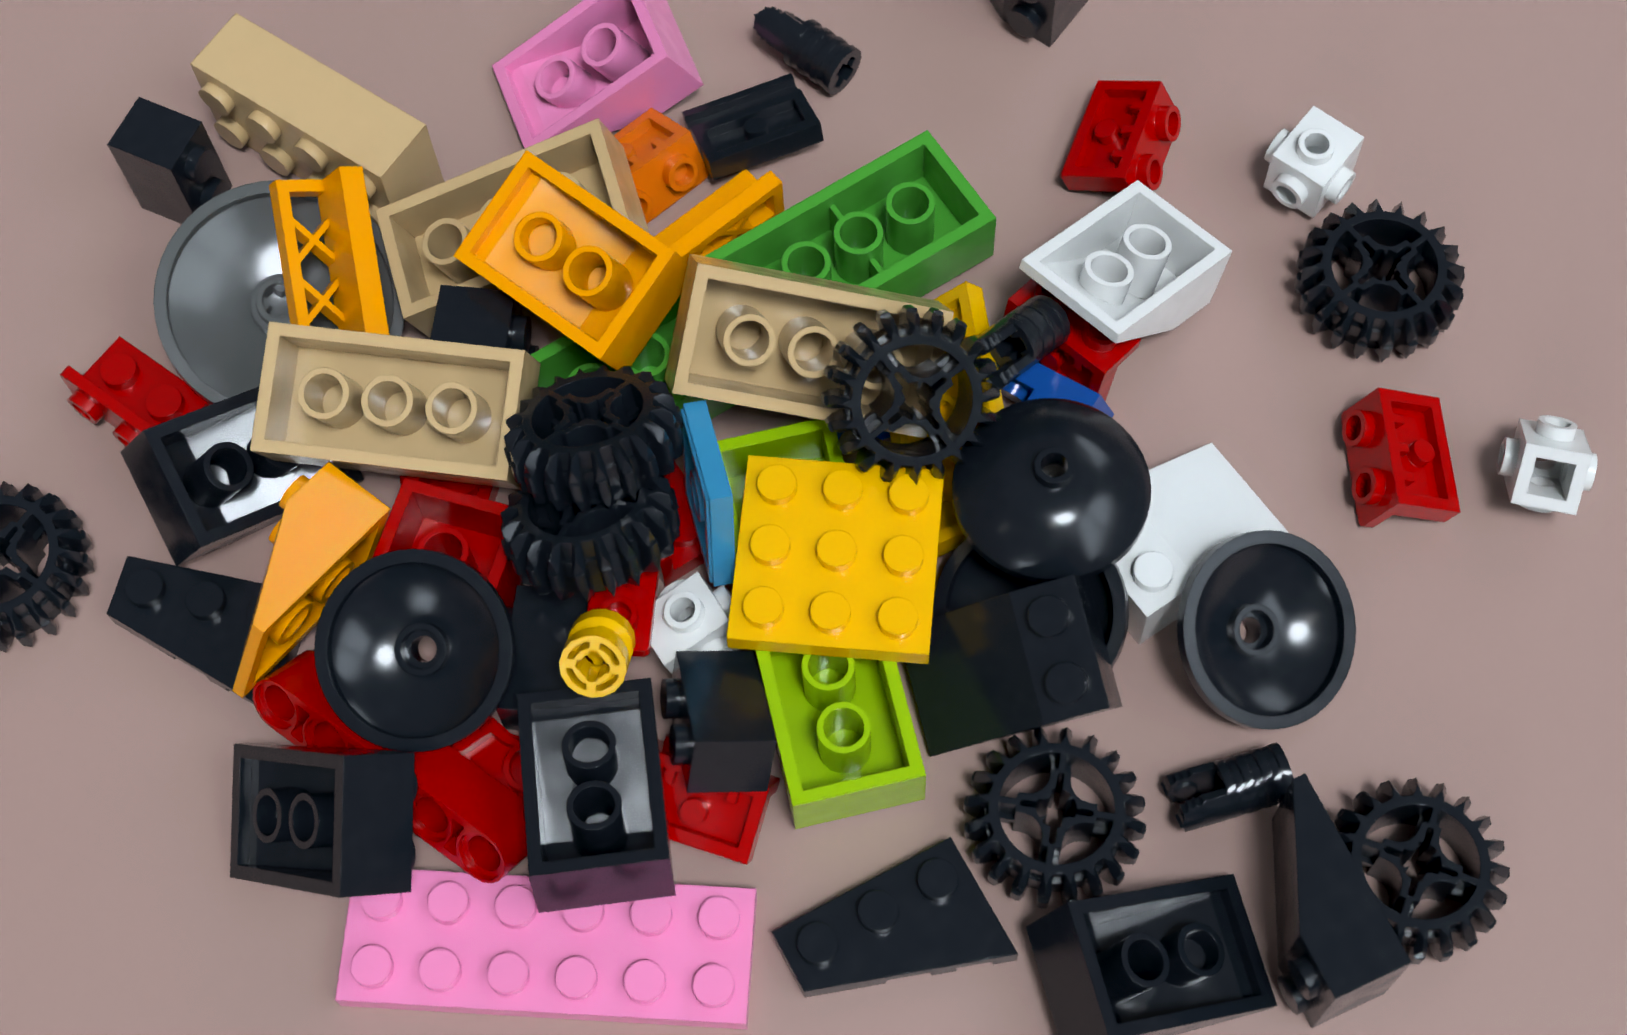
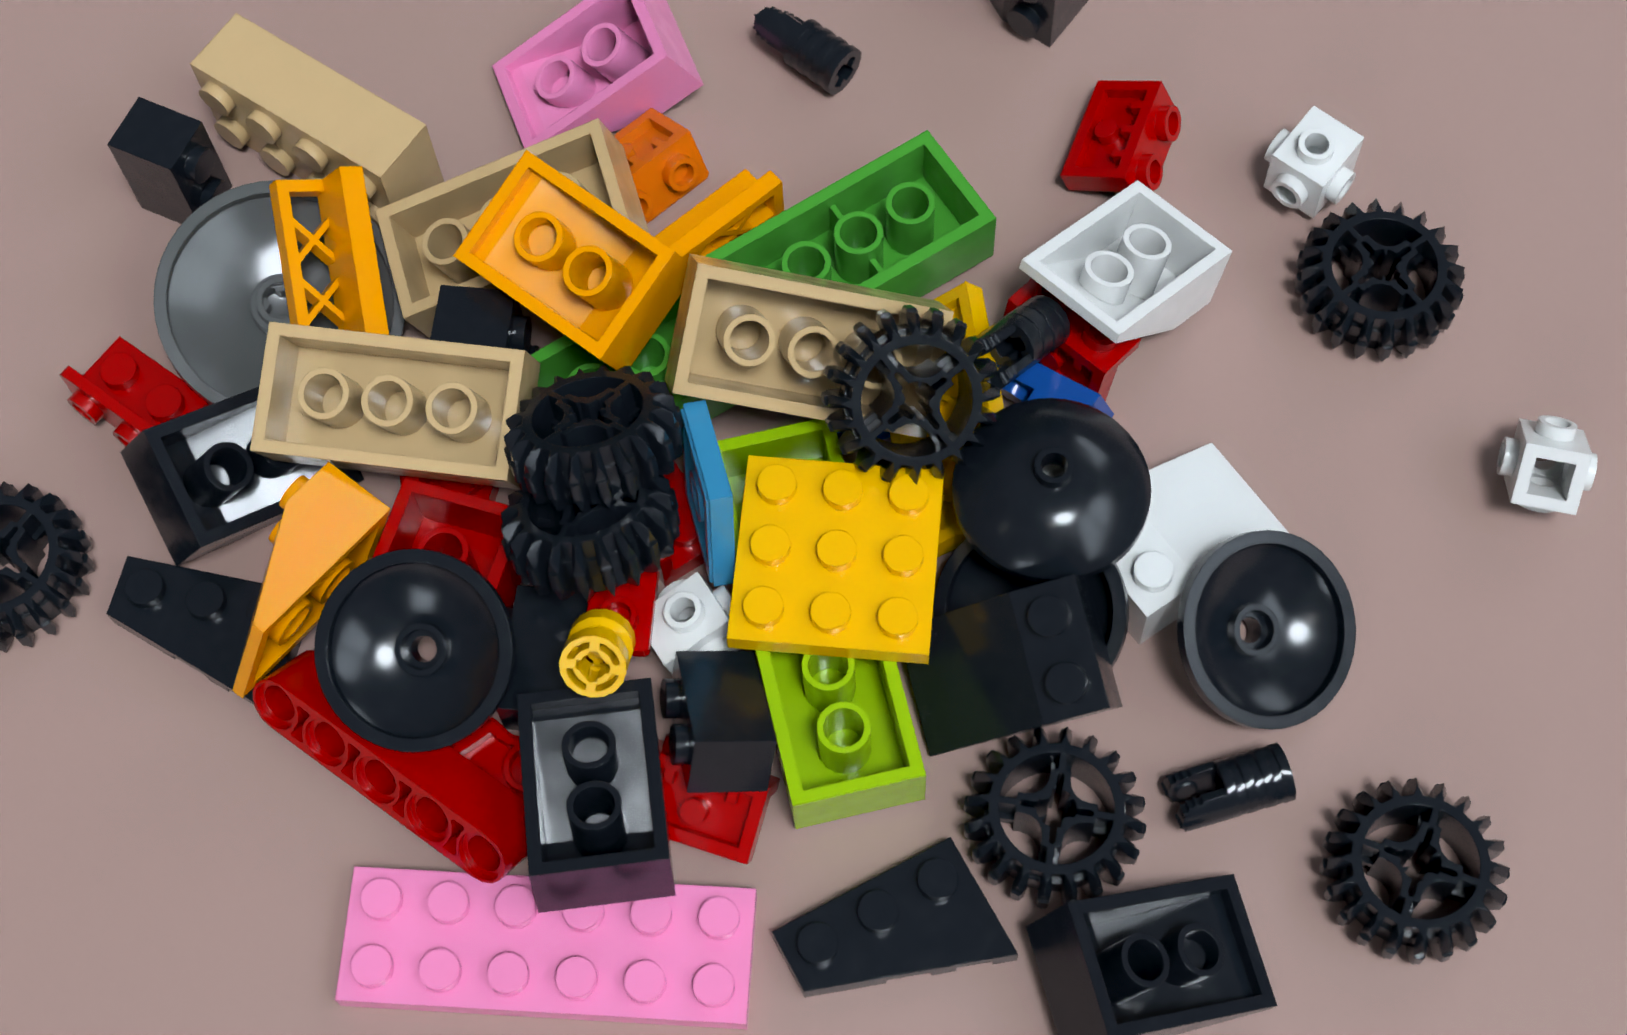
black slope [230,743,418,898] -> none
black plate [682,73,824,181] -> none
black slope [1272,773,1412,1028] -> none
red bracket [1341,387,1461,528] -> none

